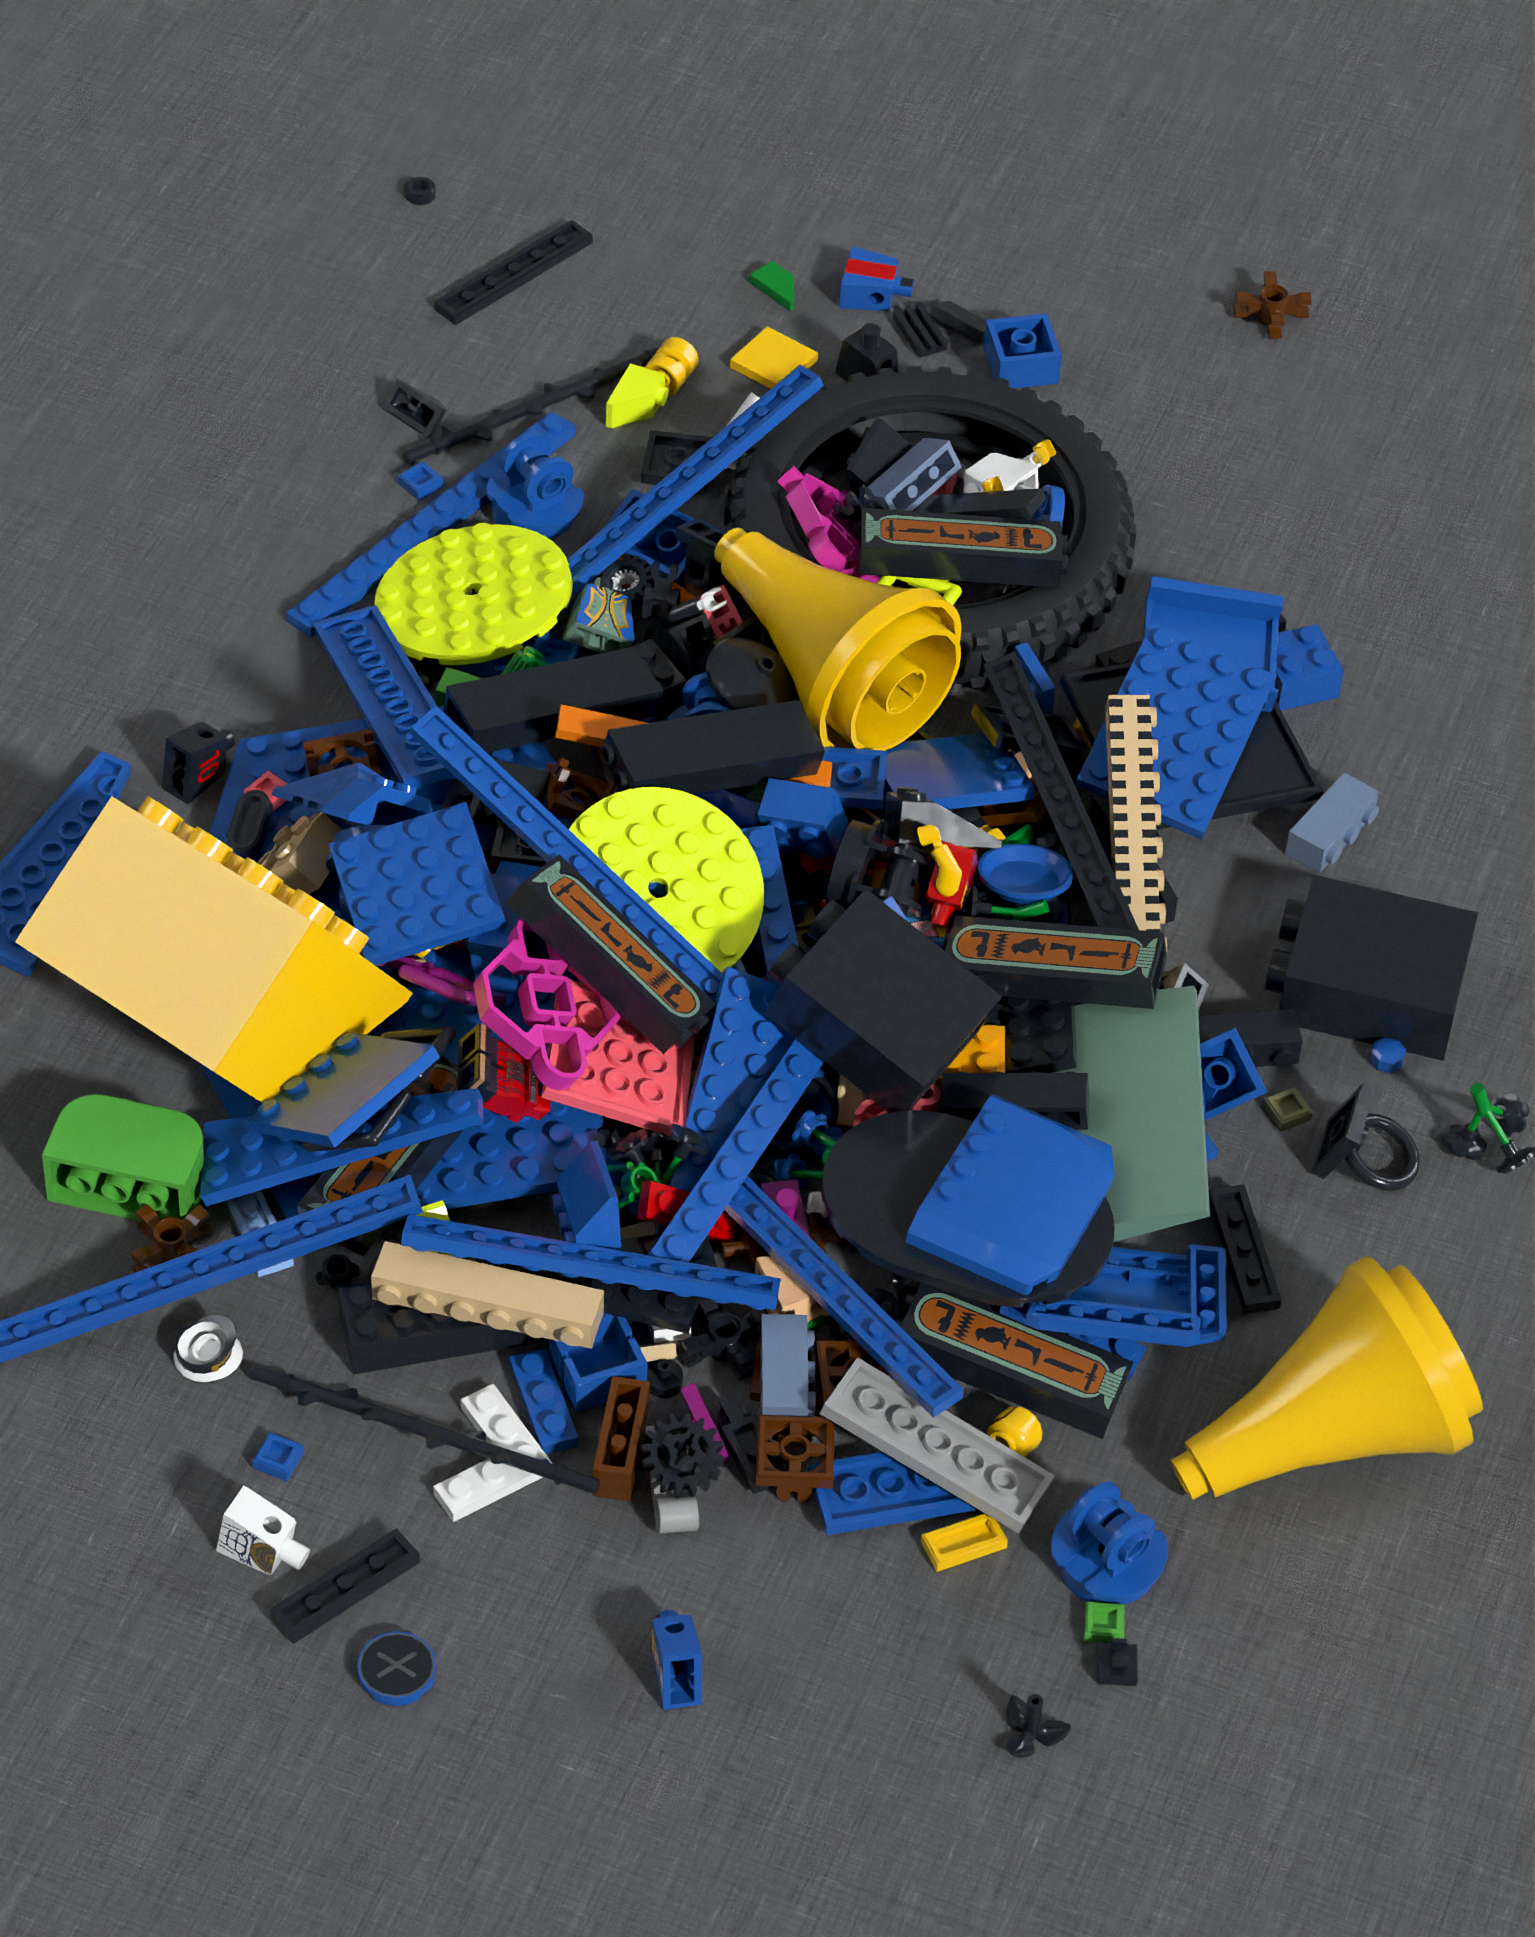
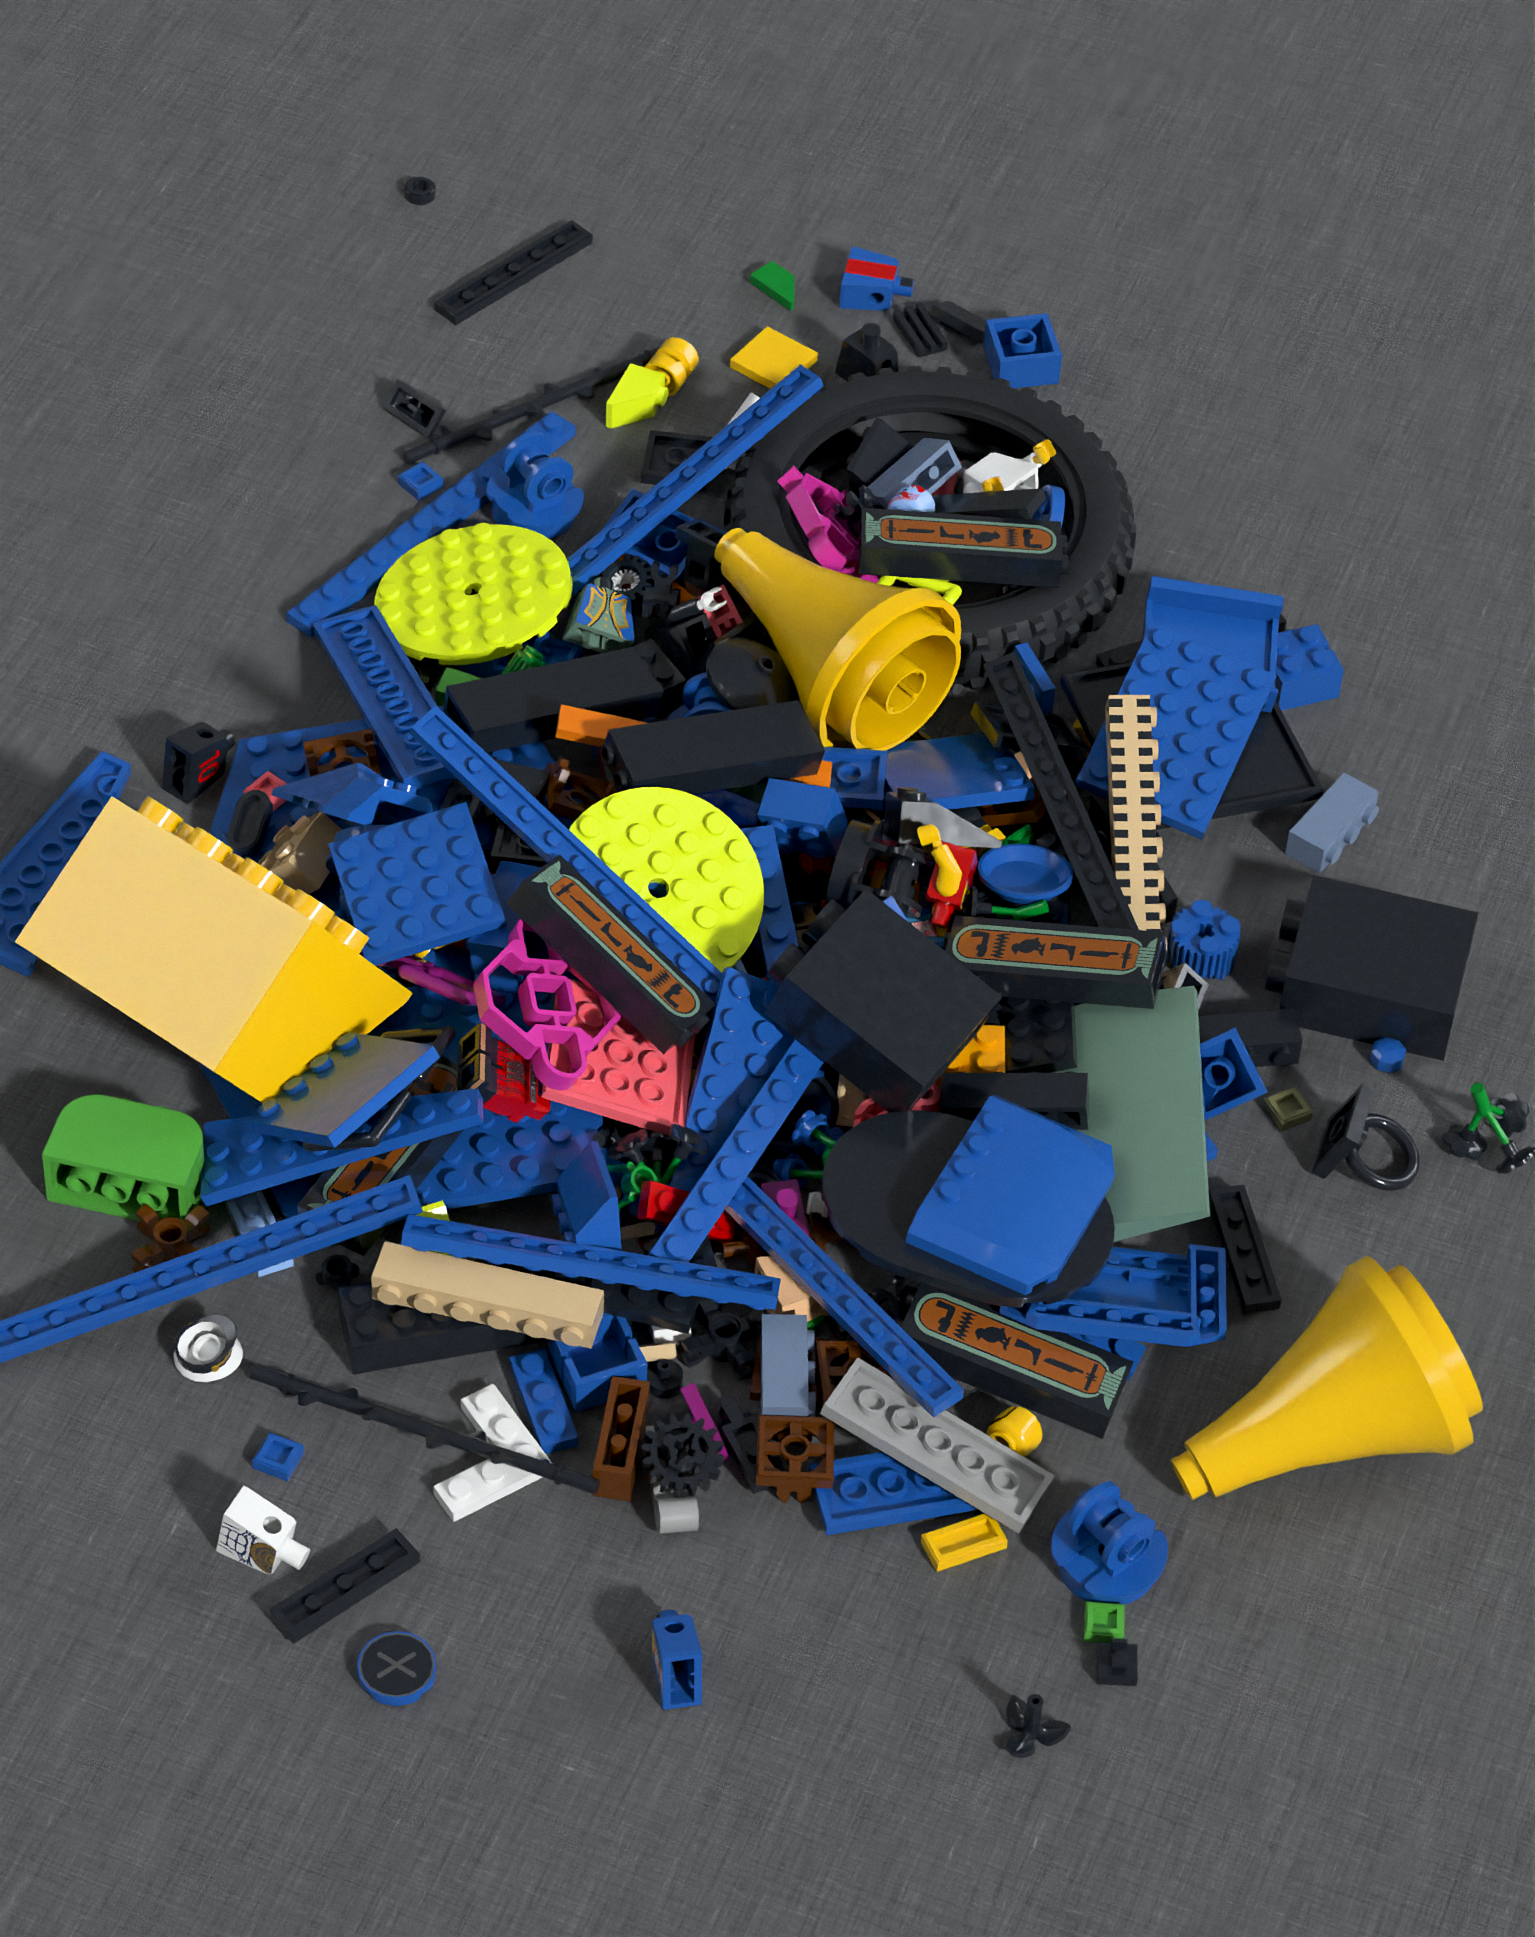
reddish brown pin [1234,271,1312,339] -> none
none -> light blue head [887,484,935,513]
none -> blue brick [1167,900,1240,980]

